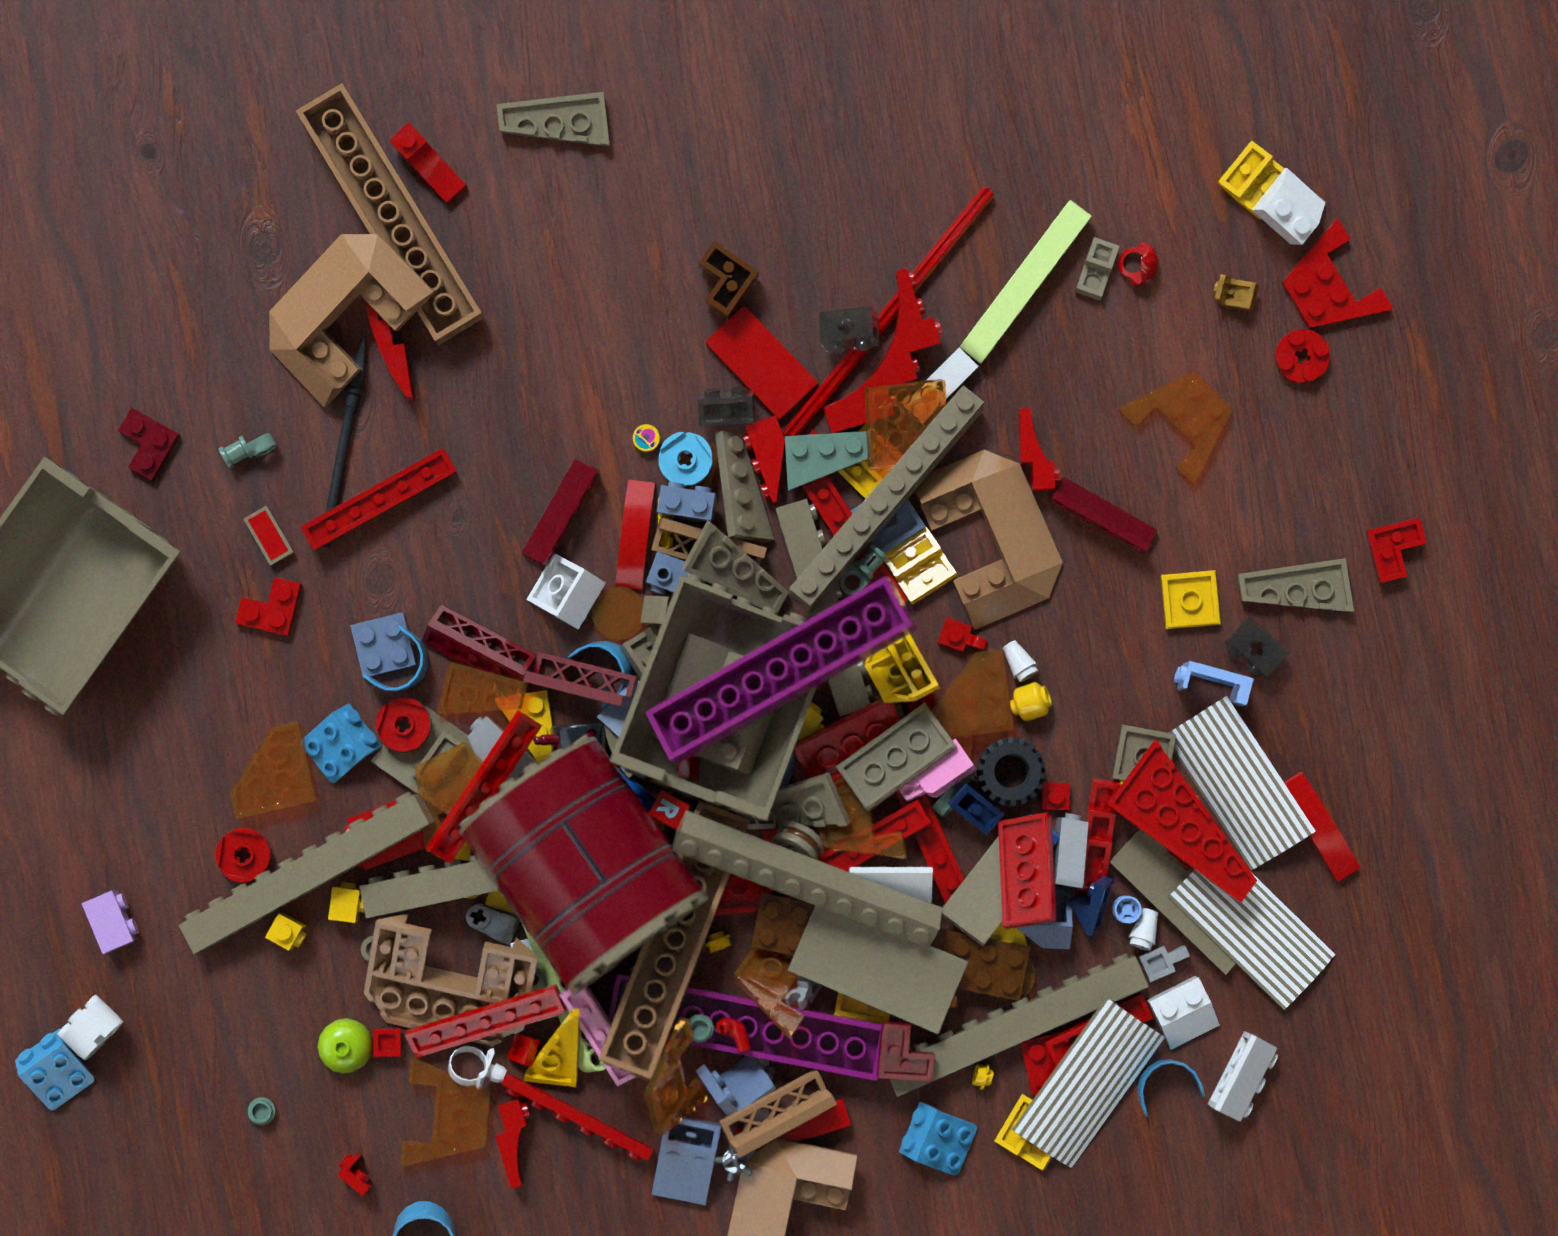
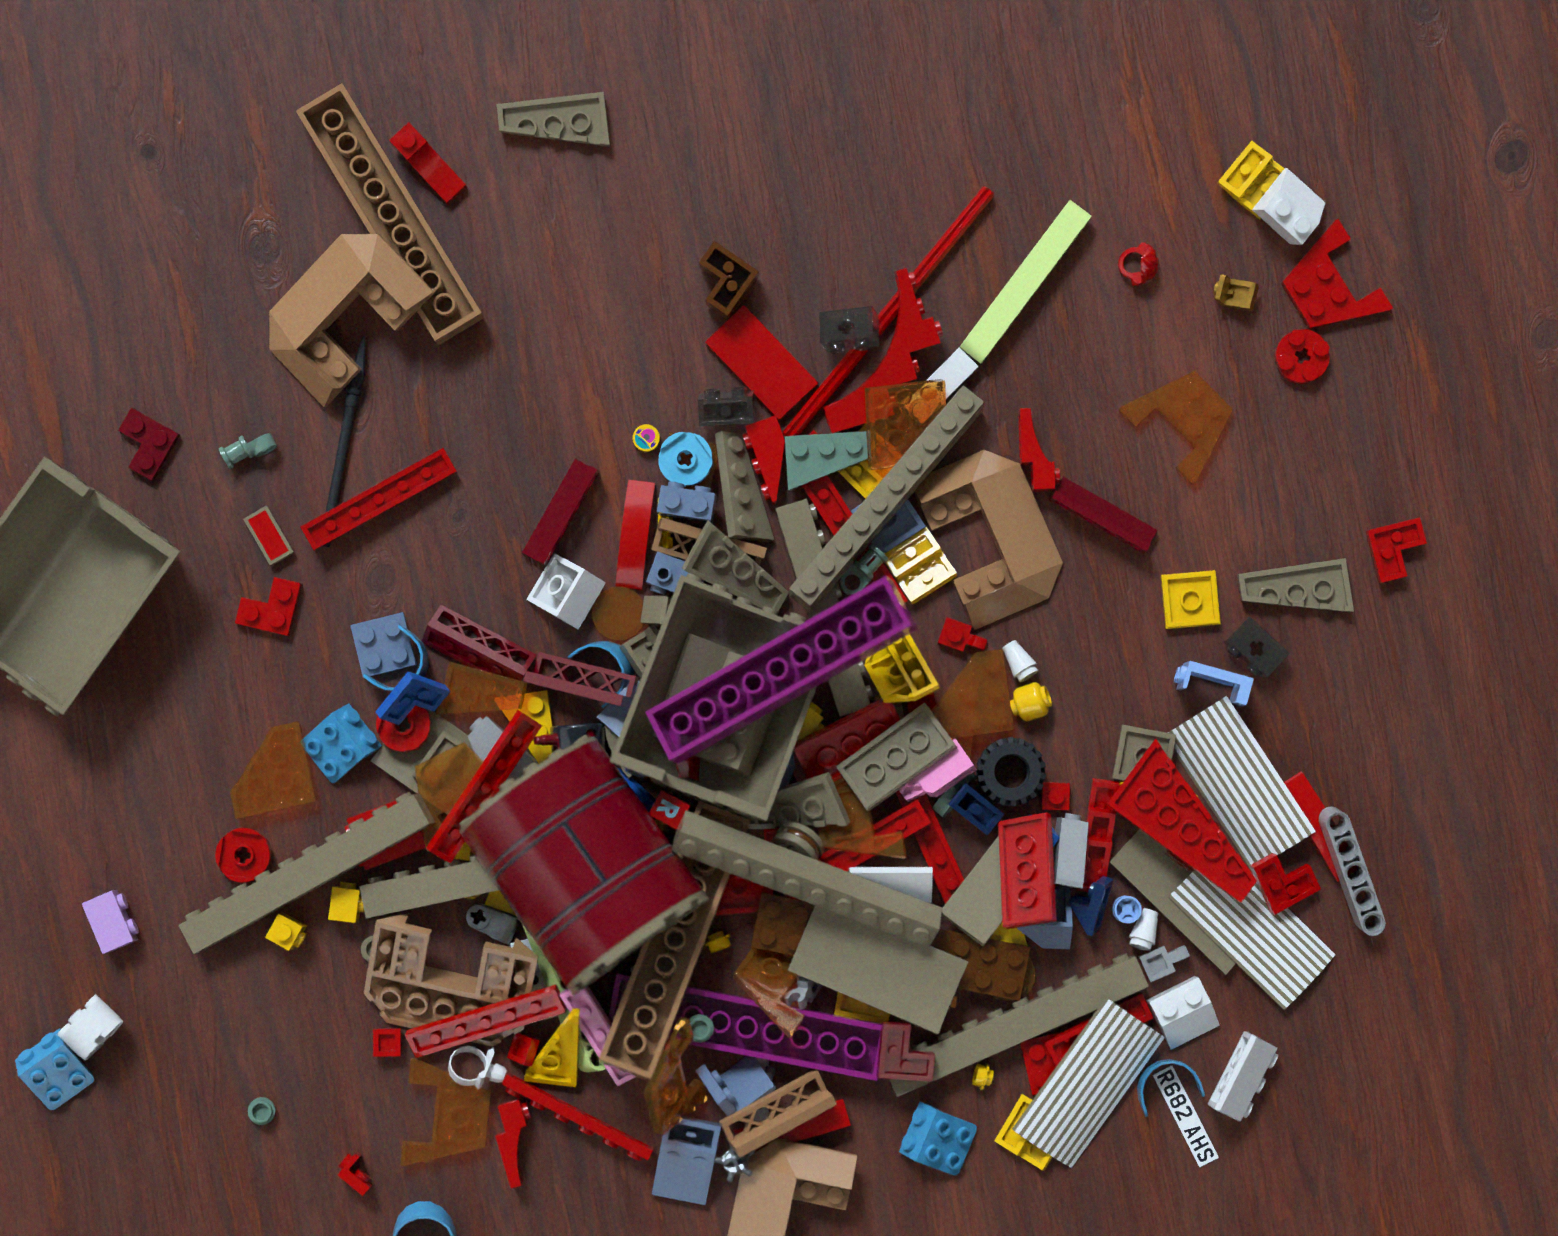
lime cylinder [317,1018,373,1074] -> none
red slope [365,300,415,401] -> none
red arm [716,1017,751,1052] -> none
dark tan slope [1075,237,1119,301] -> none
none -> blue plate [376,671,450,725]
none -> white sticker [1153,1066,1219,1167]
none -> red plate [1250,853,1321,915]
none -> light grey beam [1319,806,1386,936]

